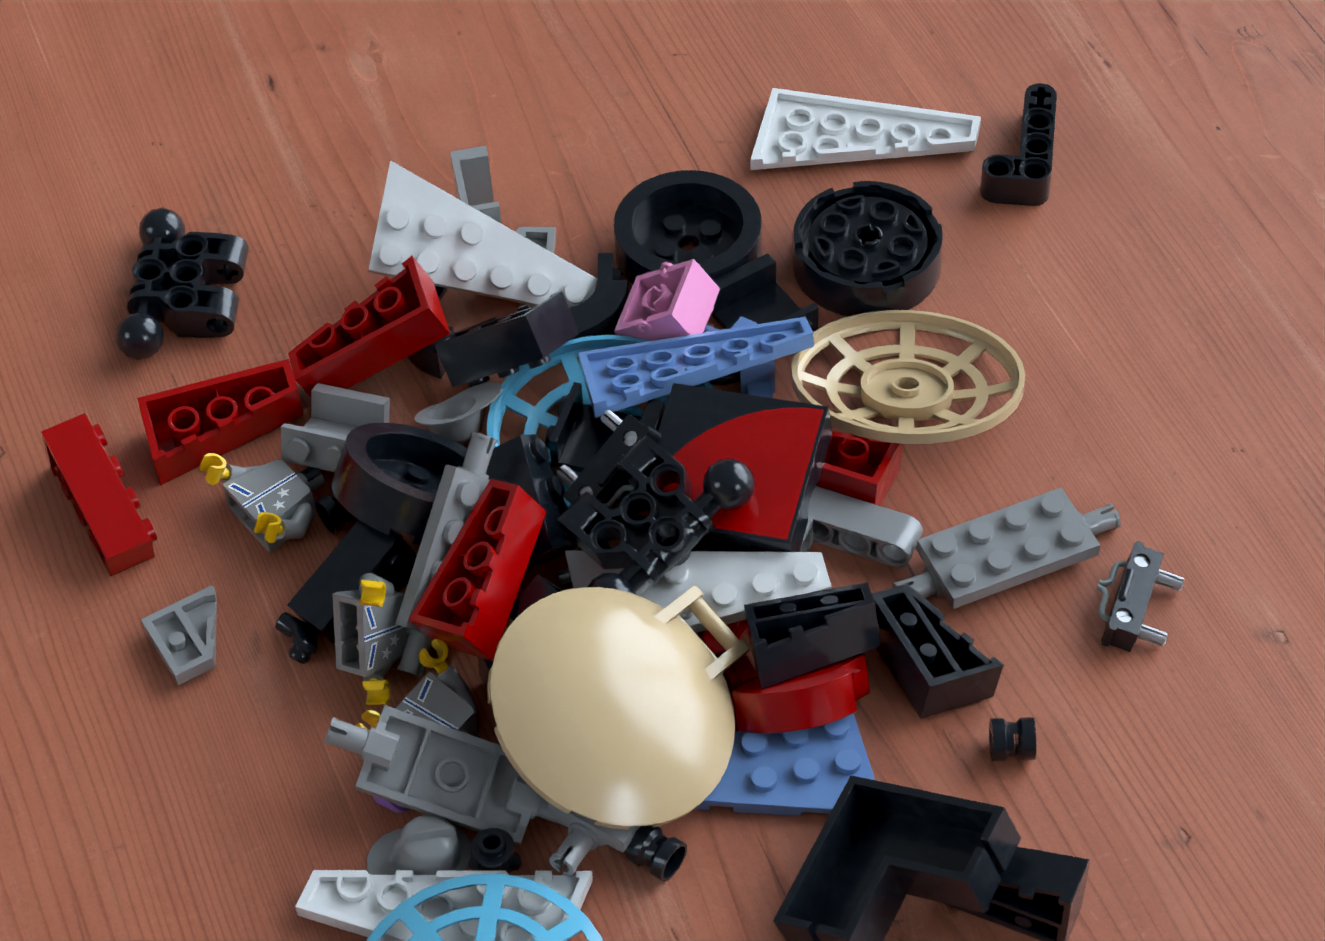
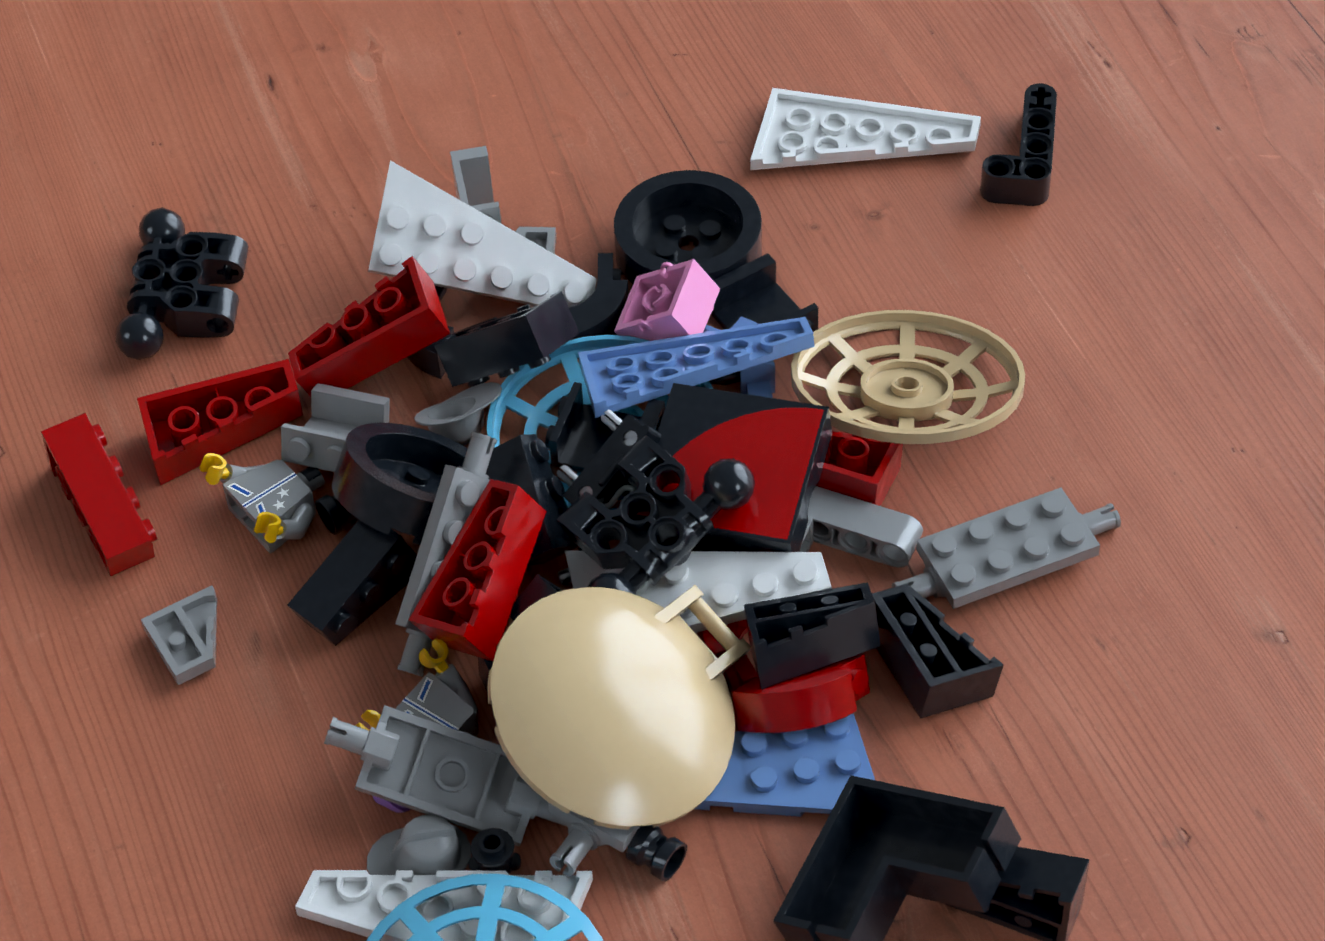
black arm [275,612,318,664] -> none
light grey torso [333,573,409,706] -> none
black brick [793,181,943,317] -> none
black wheel [989,717,1036,761] -> none
piece [1096,541,1184,652] -> none

